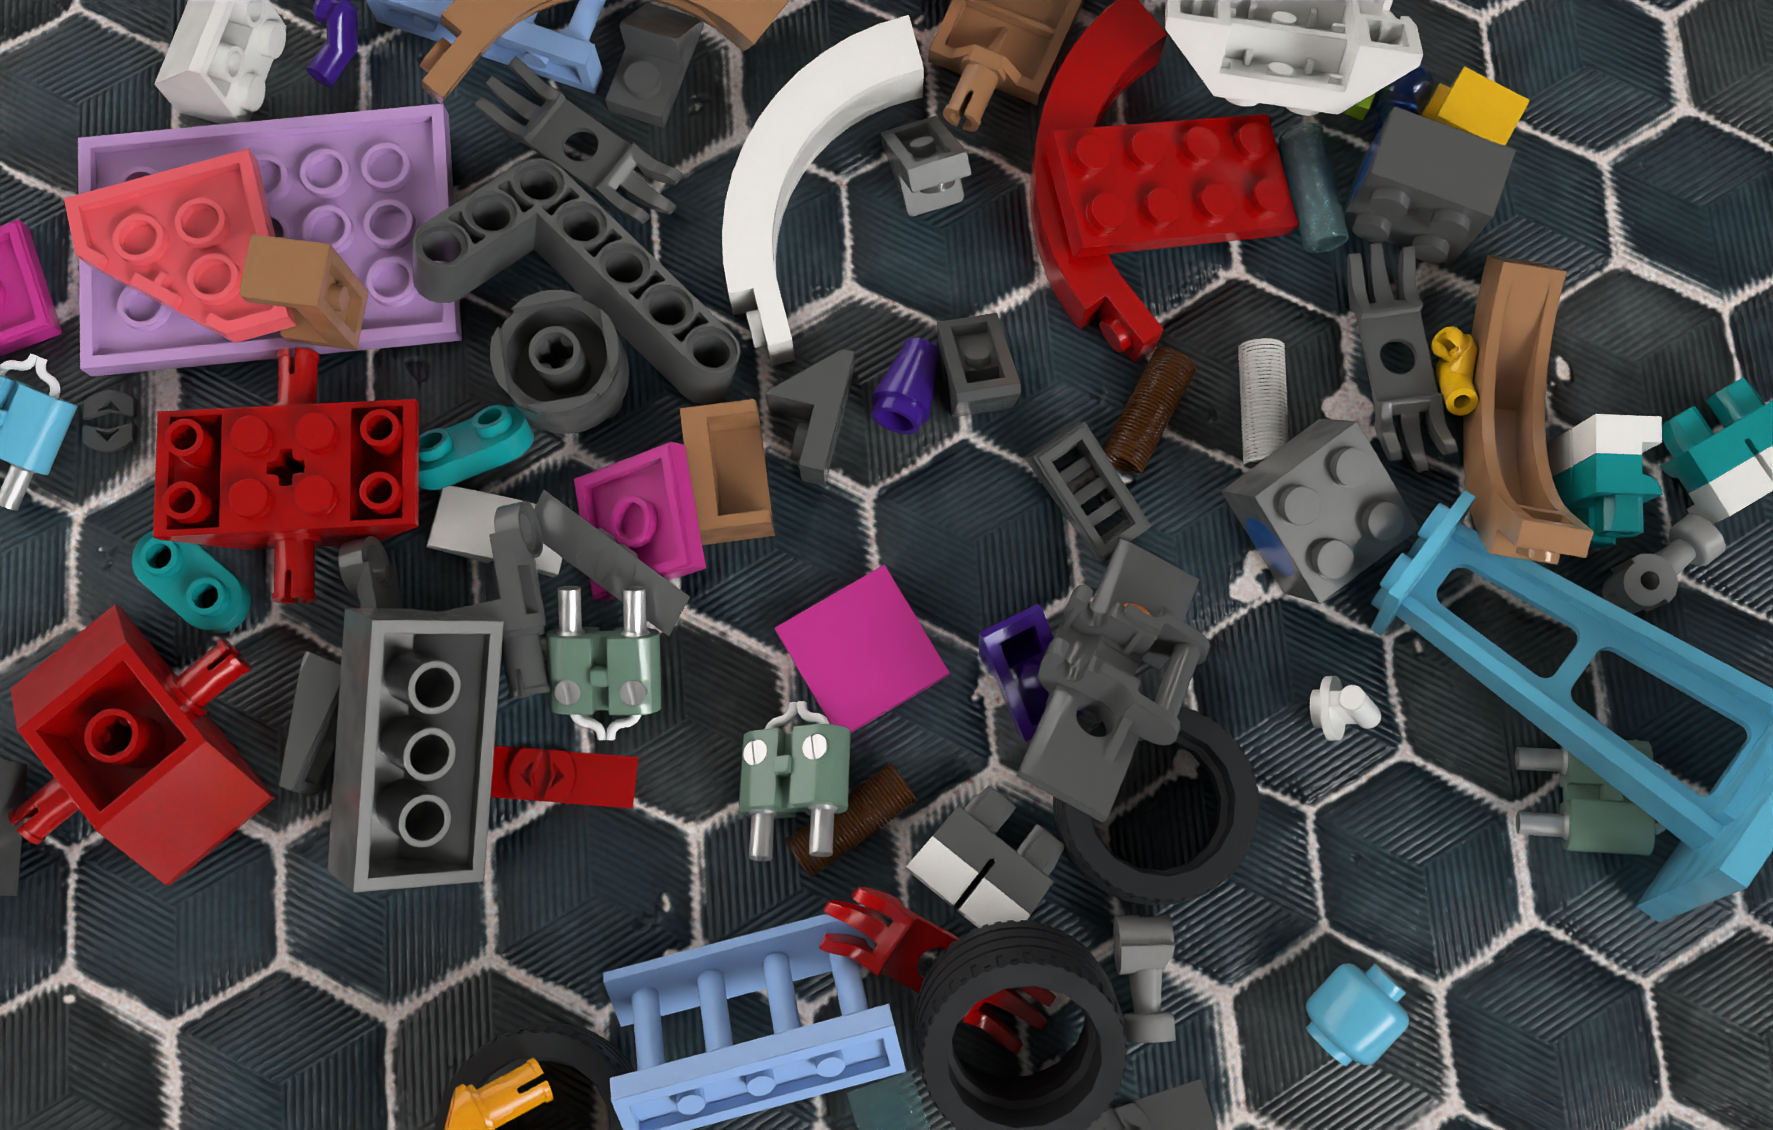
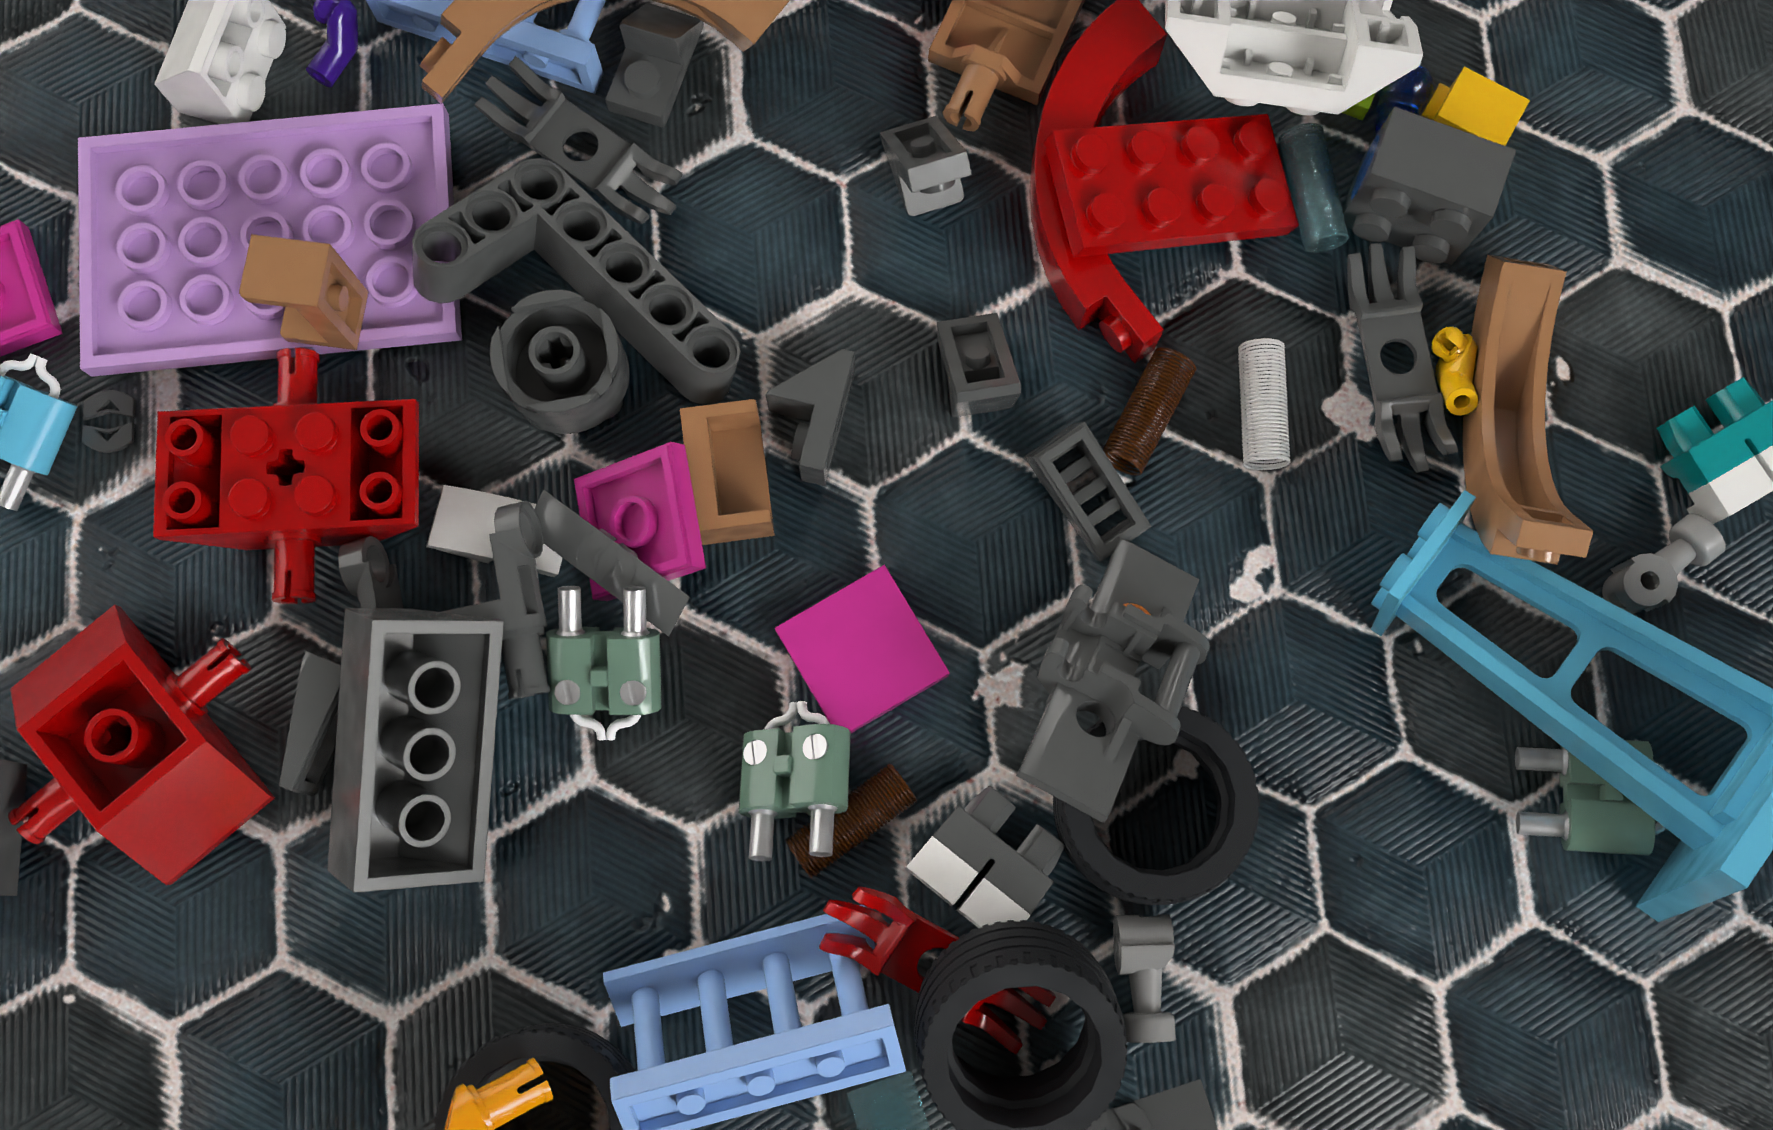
coral plate [64,149,296,343] -> none
teal plate [132,531,251,634] -> none
teal plate [419,405,534,490] -> none
red piece [490,746,638,809] -> none
white arch [722,15,924,366] -> none
dark purple cone [871,338,940,434] -> none
dark purple slope [979,604,1083,742] -> none
dark grey brick [1221,419,1420,604] -> none
medium azure head [1306,963,1409,1067] -> none
white plate [1310,676,1381,741] -> none
teal hips [1548,414,1663,548] -> none

